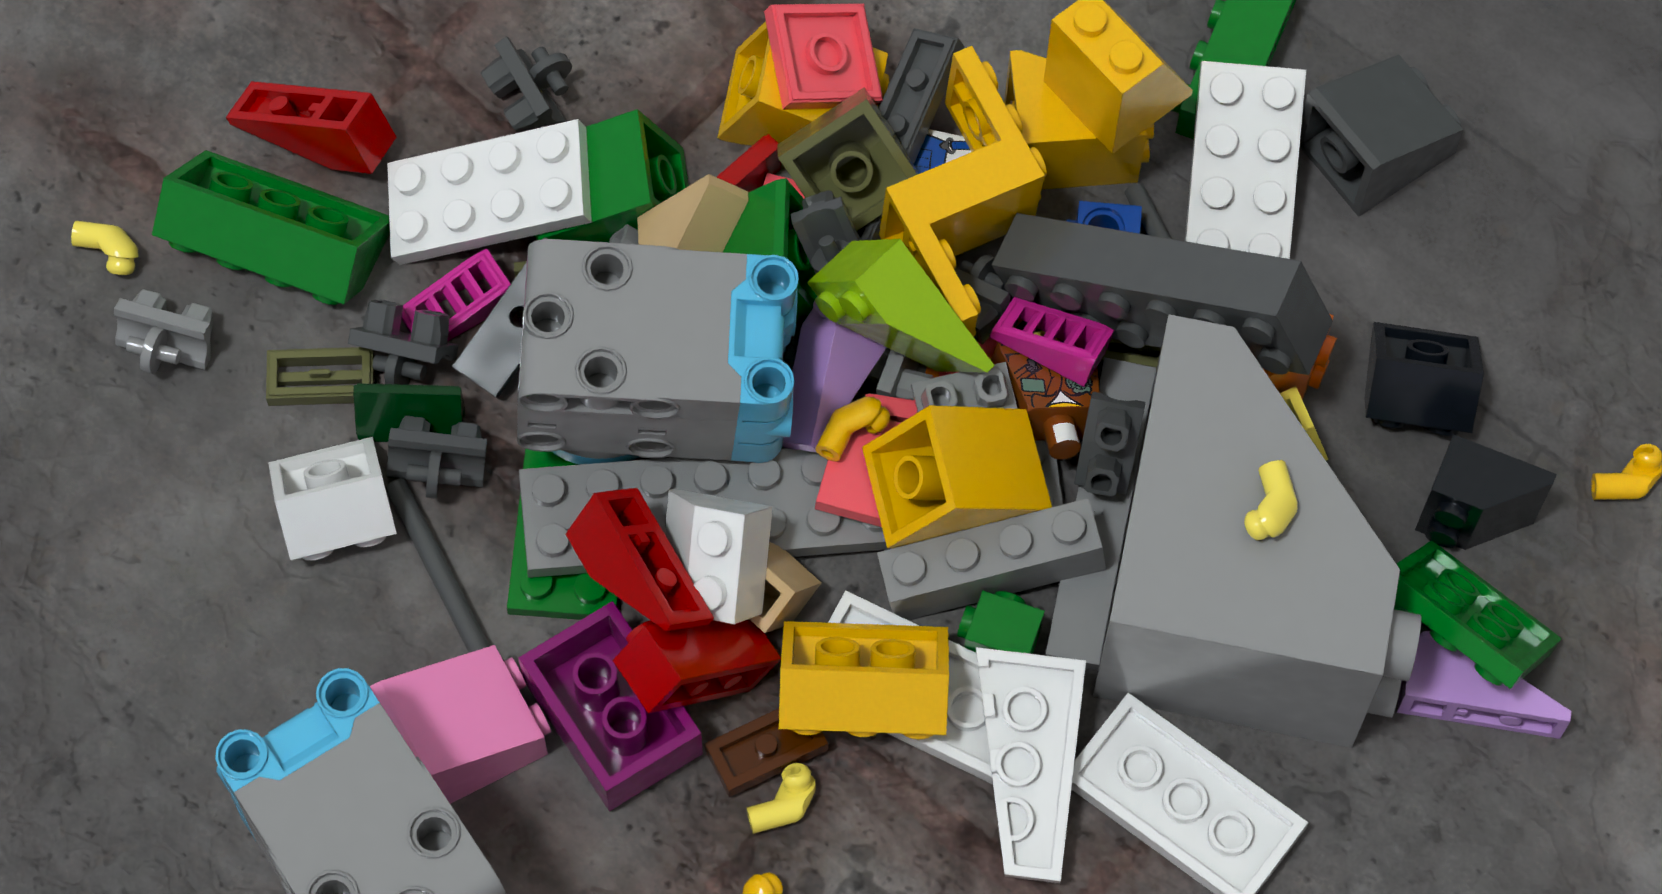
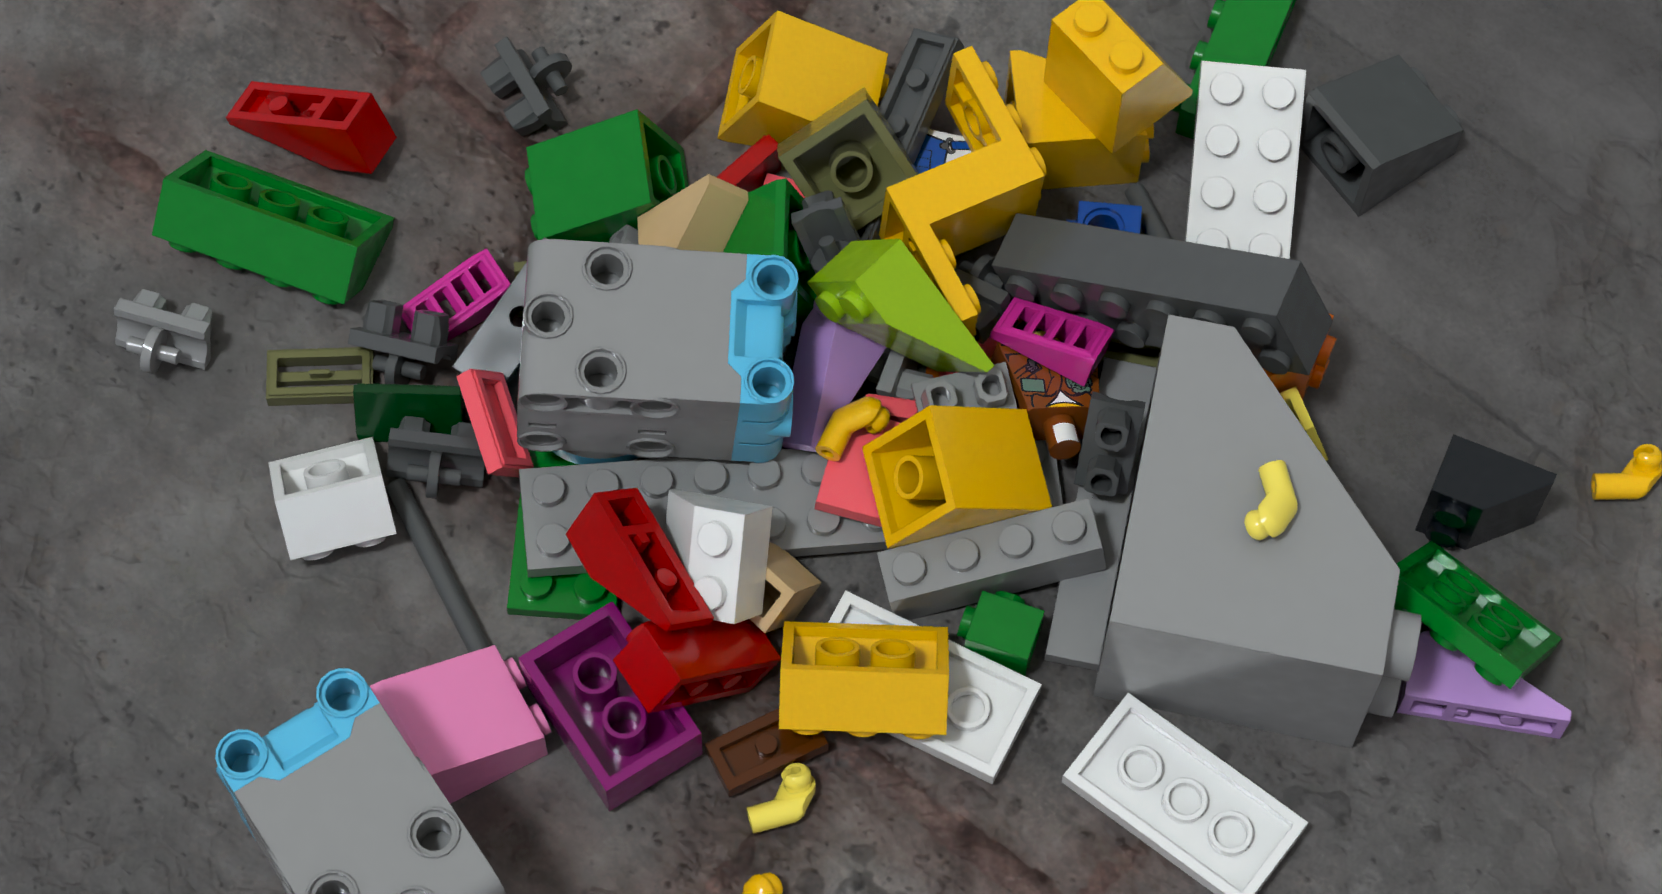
light yellow arm [71,221,139,275] -> none
white plate [387,119,592,265] -> none
coral tile [764,3,883,109] -> none
white wing [976,647,1086,884] -> none
black slope [1364,322,1484,436] -> none
none -> coral tile [456,369,534,478]

